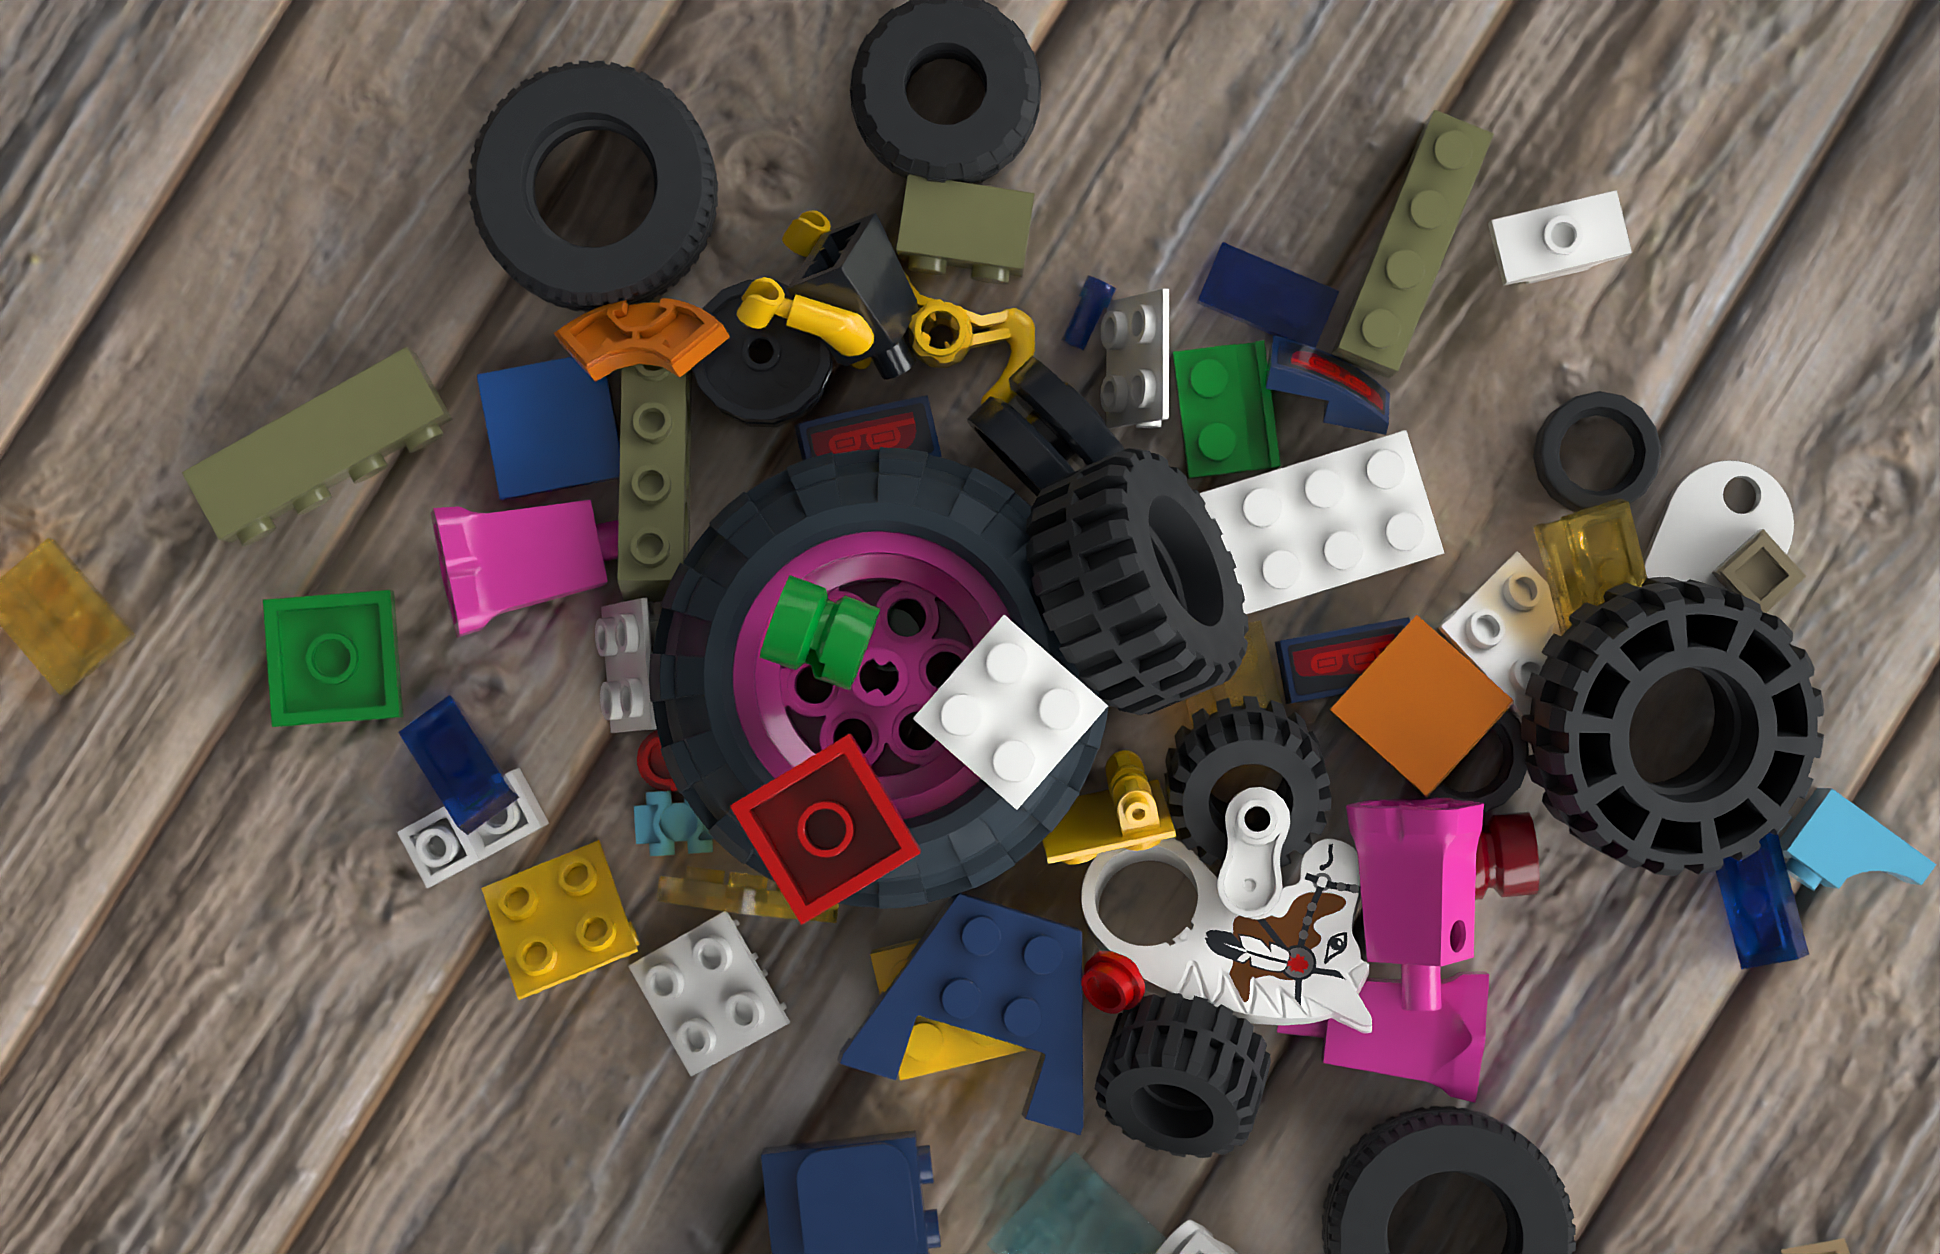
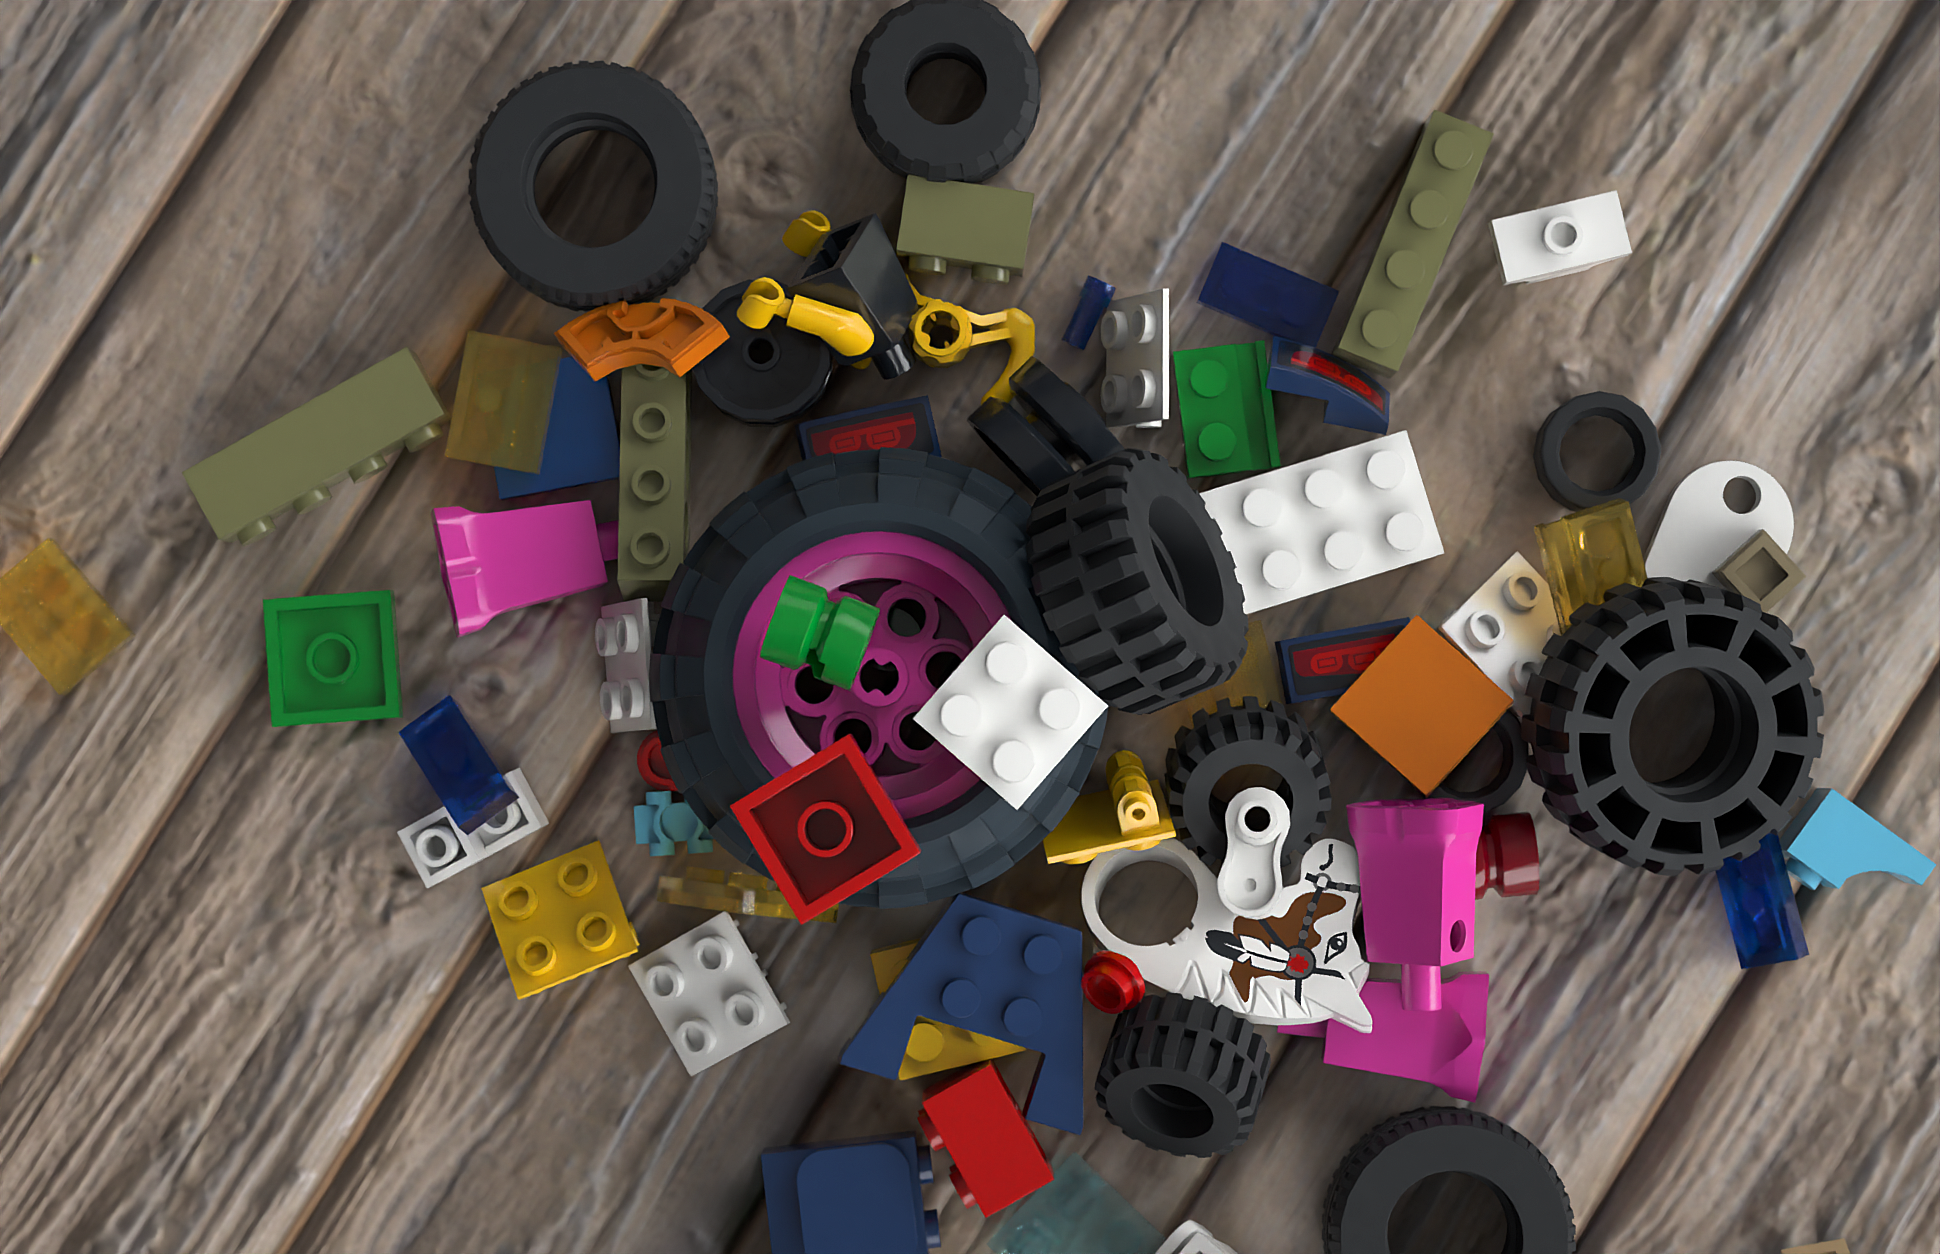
none -> clear yellow plate [445,330,562,475]
none -> red brick [917,1058,1055,1218]

